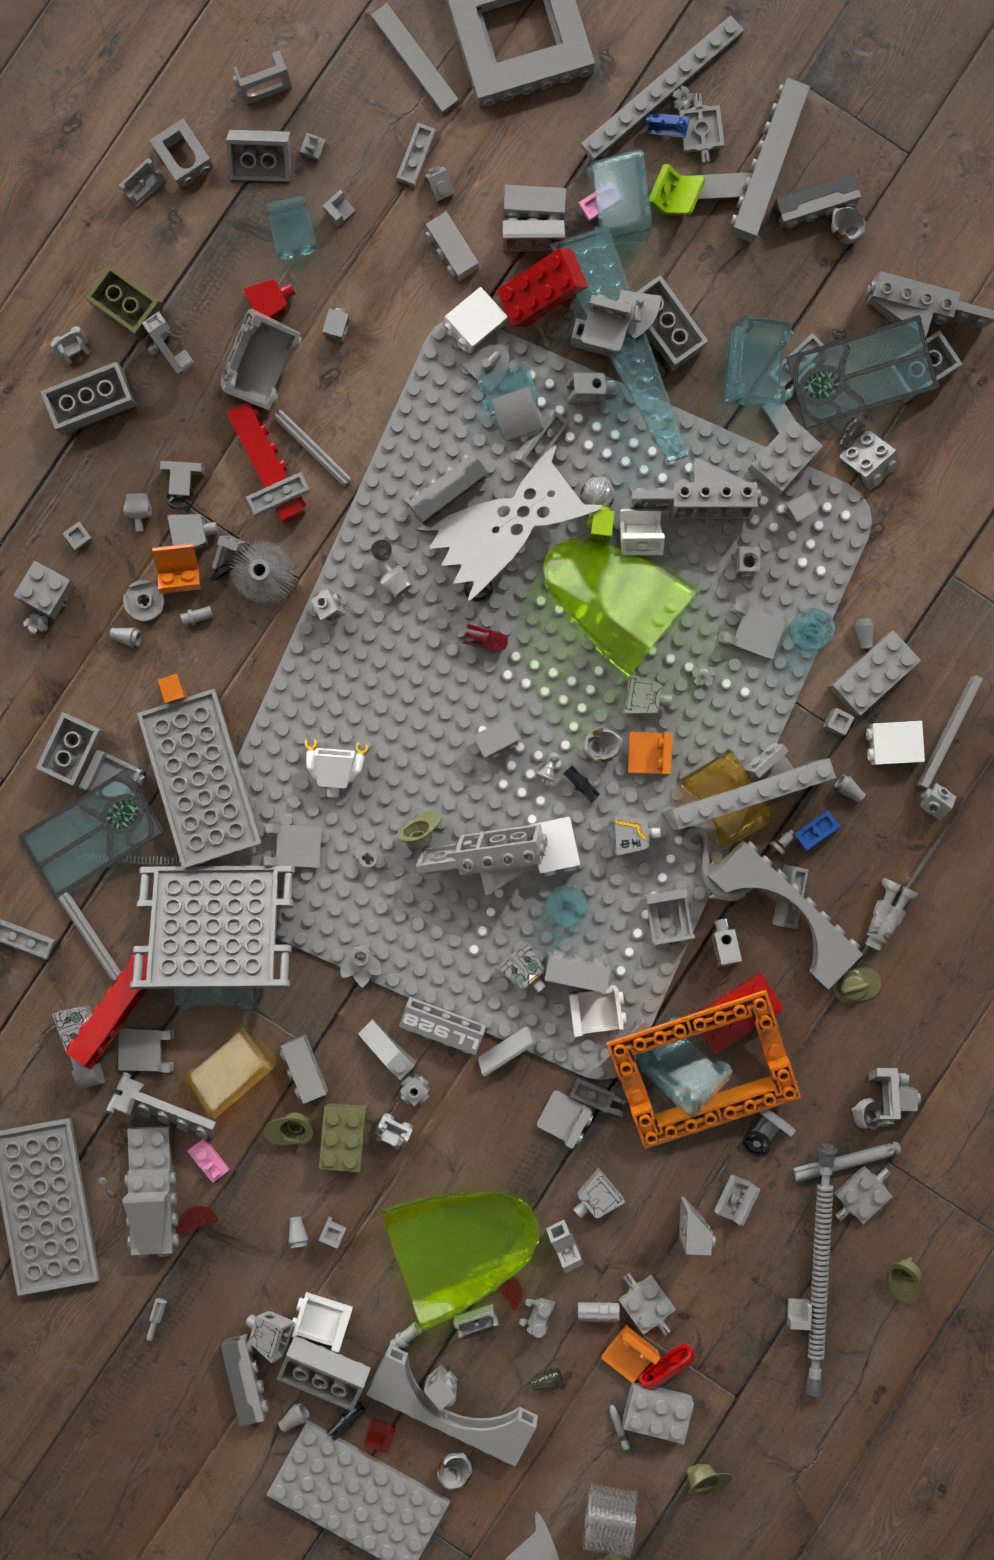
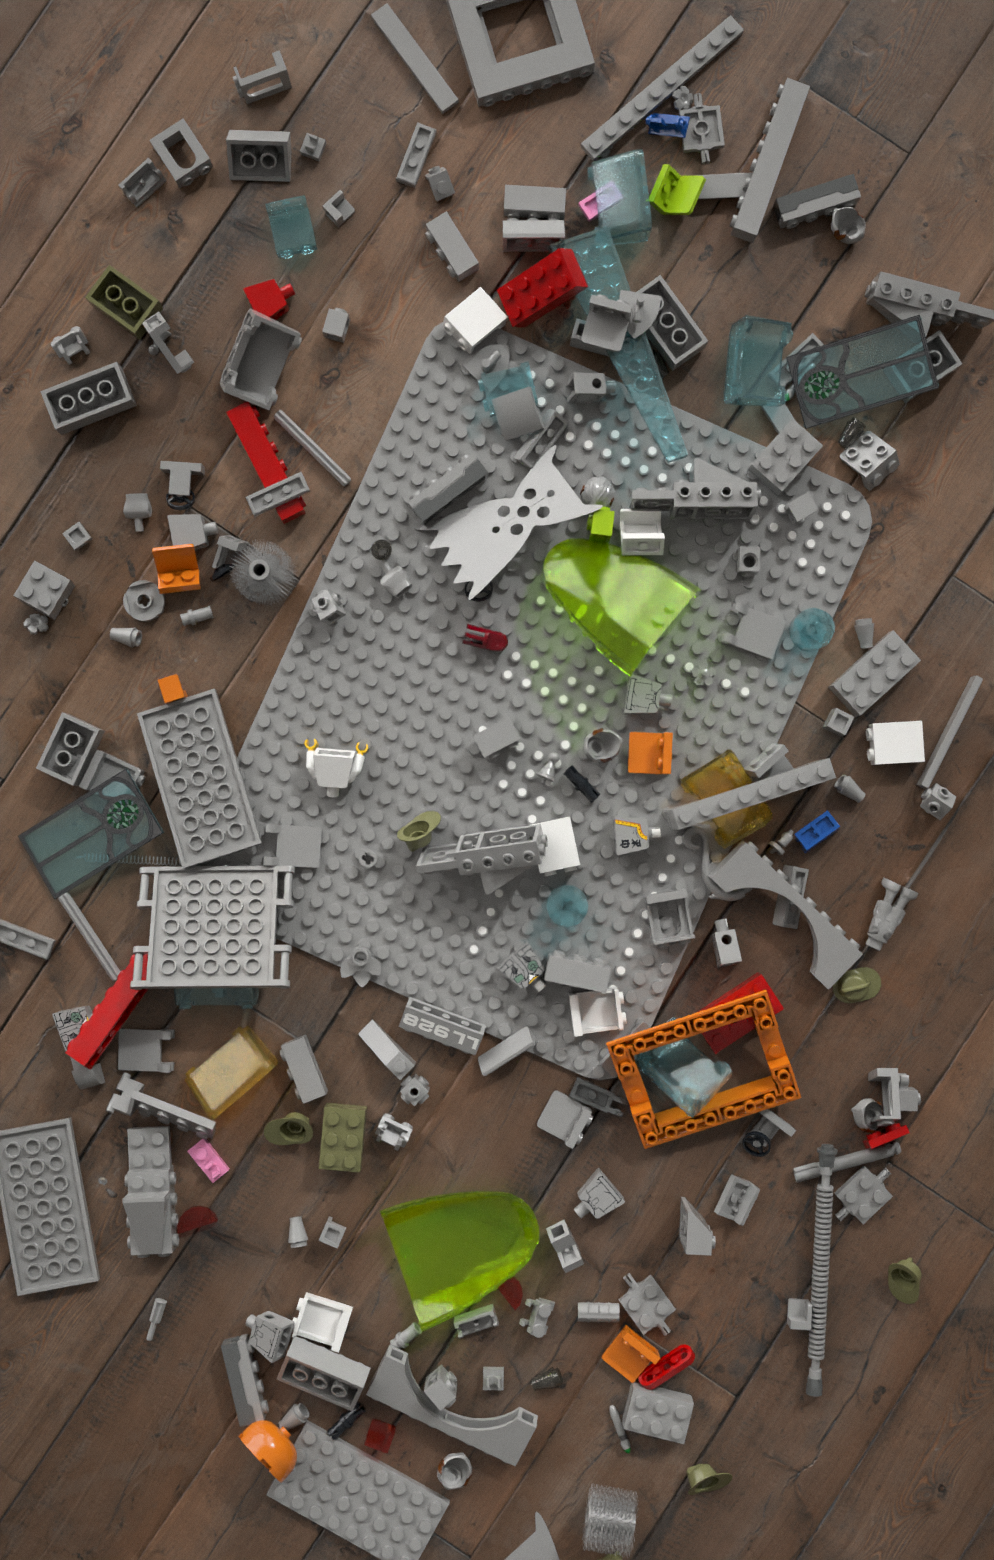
none -> orange cylinder [238,1420,297,1483]
none -> light grey tile [483,1367,504,1390]
none -> red plate [863,1123,910,1149]

